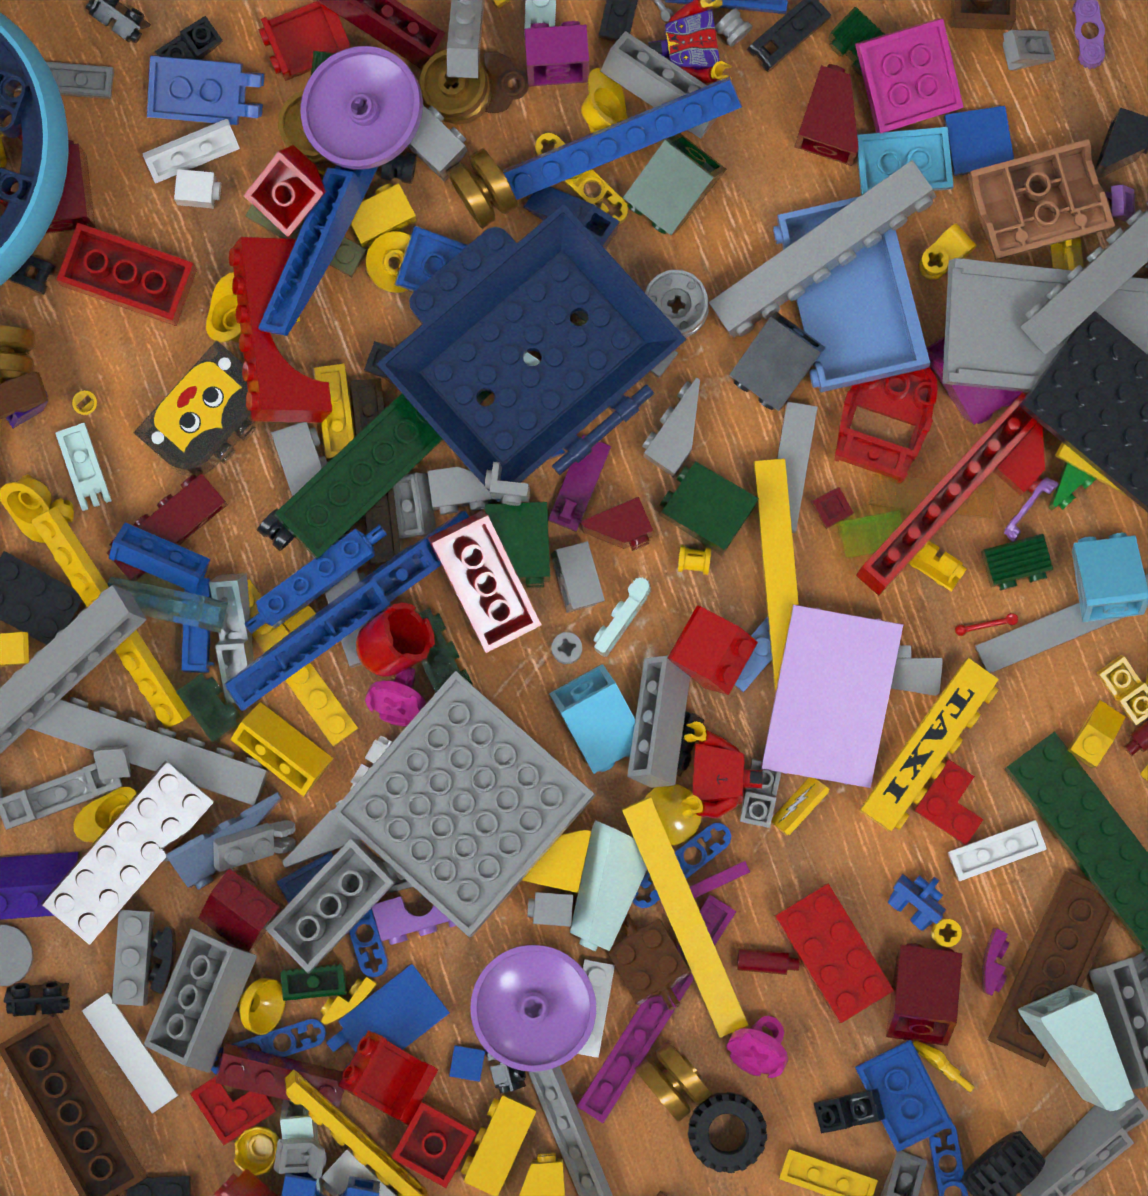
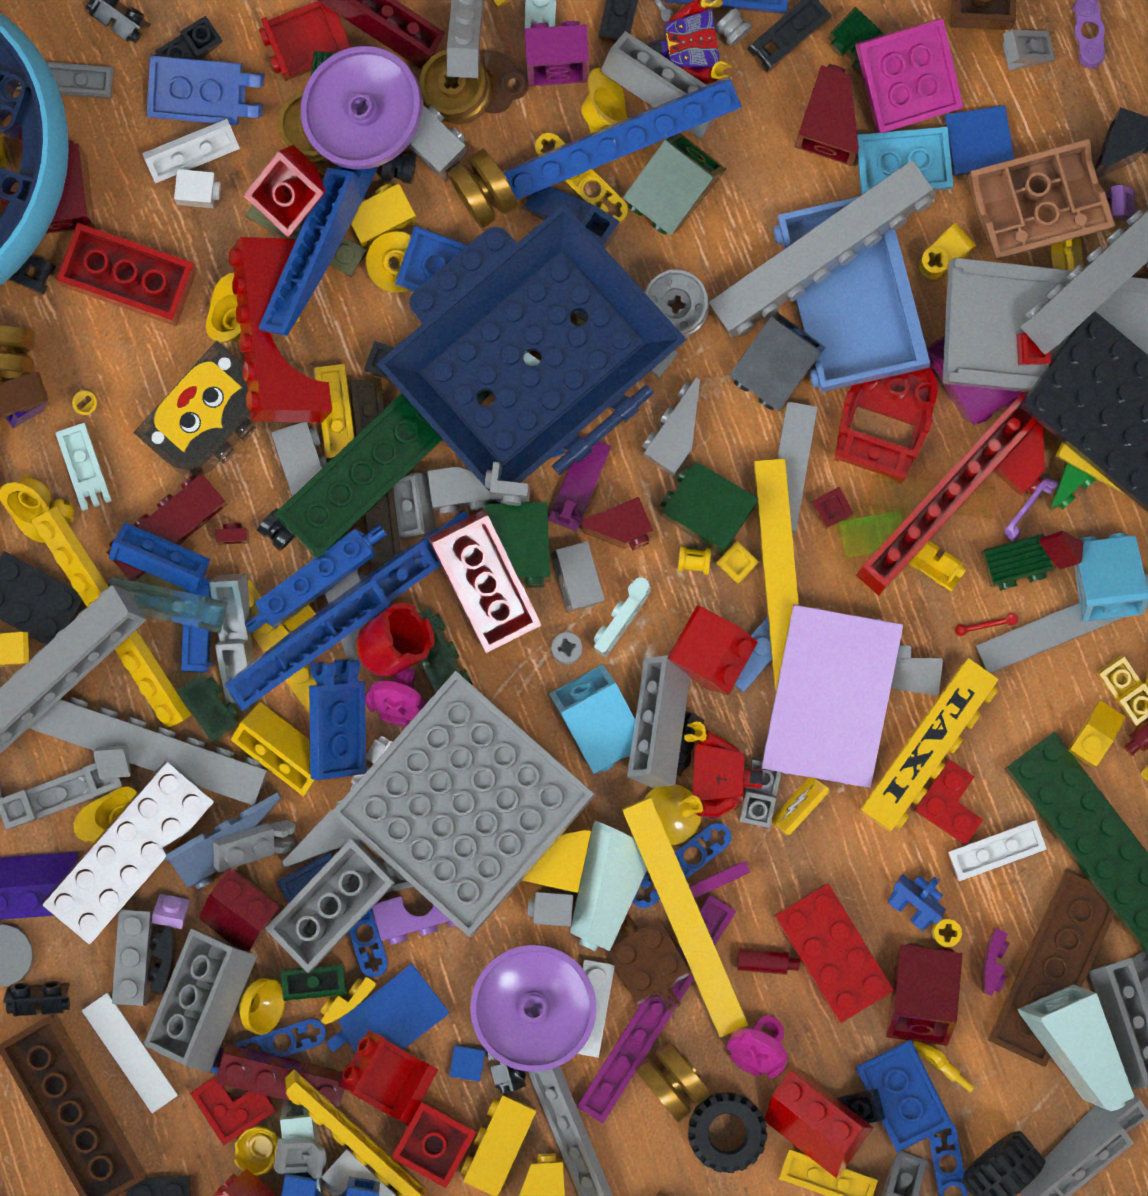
none -> lavender plate [152,894,190,929]
none -> dark red plate [215,523,250,545]
none -> blue tile [309,659,366,780]
none -> yellow tile [716,541,759,585]
none -> red slope [764,1070,874,1178]
none -> red tile [1017,333,1052,366]
none -> dark red slope [1039,531,1084,570]

